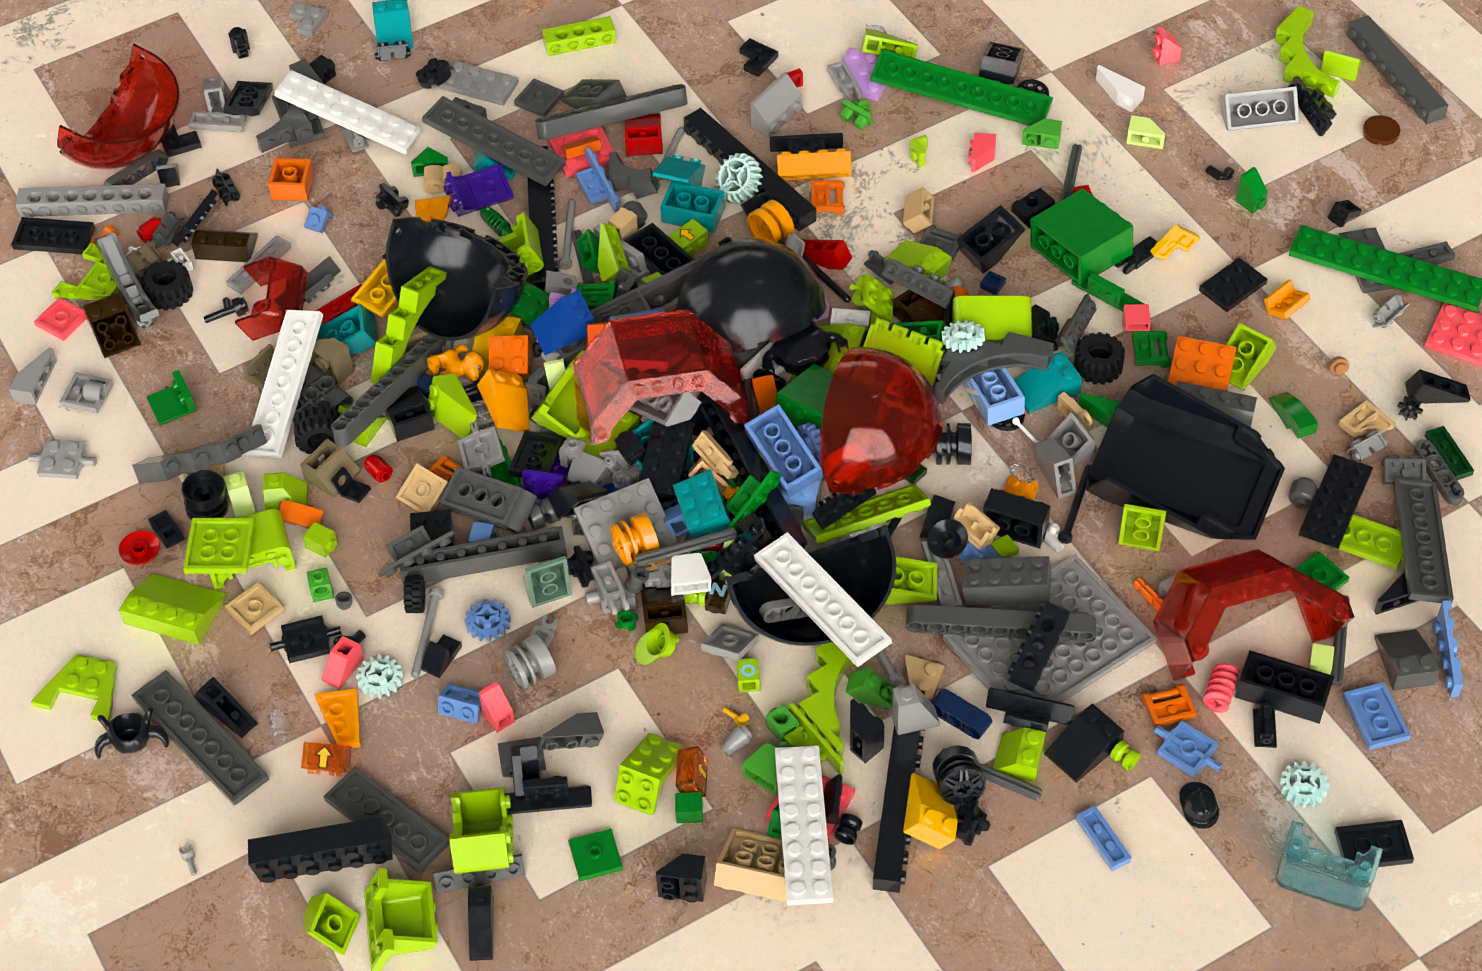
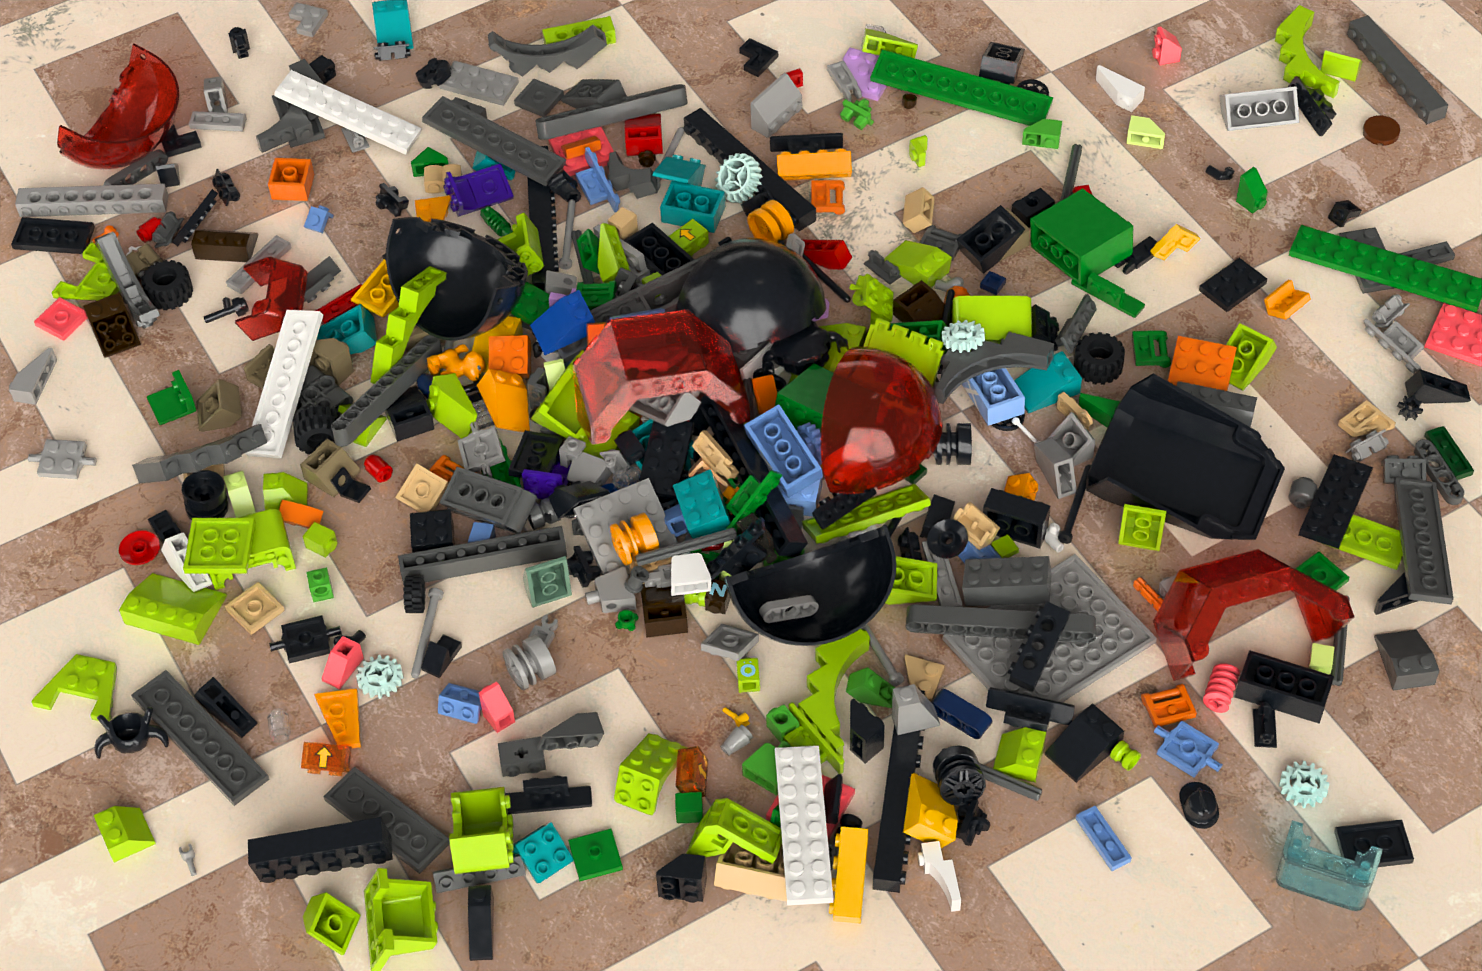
light grey plate [60,372,113,413] -> none
white piece [170,248,194,272] -> none
black plate [223,81,273,116] -> none
dark grey hinge [335,592,353,610] -> none
dark grey bracket [378,525,454,578] -> none
medium blue gear [465,599,511,642] -> none
black panel [510,744,540,796] -> none
light grey hinge [590,561,630,615] -> none
dark grey head [622,201,648,229] -> none
lime piece [635,623,680,665] -> none
white plate [754,532,892,667] -> none
white plate [830,308,871,330] -> none
dark grey bracket [882,257,955,308] -> none
coral slope [968,133,996,172] -> none
clear arm [1010,464,1034,483] -> none
coral piece [1122,304,1151,331] -> none
green slope [1269,392,1318,439] -> none
medium nougat plate [1329,356,1349,375] -> none
medium blue plate [1342,682,1411,750] -> none
medium blue wing [1432,601,1463,697] -> none
none -> lime slope [93,806,156,863]
none -> white slope [161,532,213,592]
none -> dark tan slope [196,379,242,432]
none -> dark grey arch [488,25,607,77]
none -> teal bracket [513,822,574,884]
none -> black piece [548,170,581,203]
none -> dark brown plate [638,150,656,167]
none -> lime bracket [686,798,782,864]
none -> yellow brick [829,827,868,924]
none -> black hinge [897,527,922,561]
none -> dark brown hinge [902,94,917,109]
none -> white slope [917,841,961,912]
none -> light grey bracket [1363,319,1425,374]

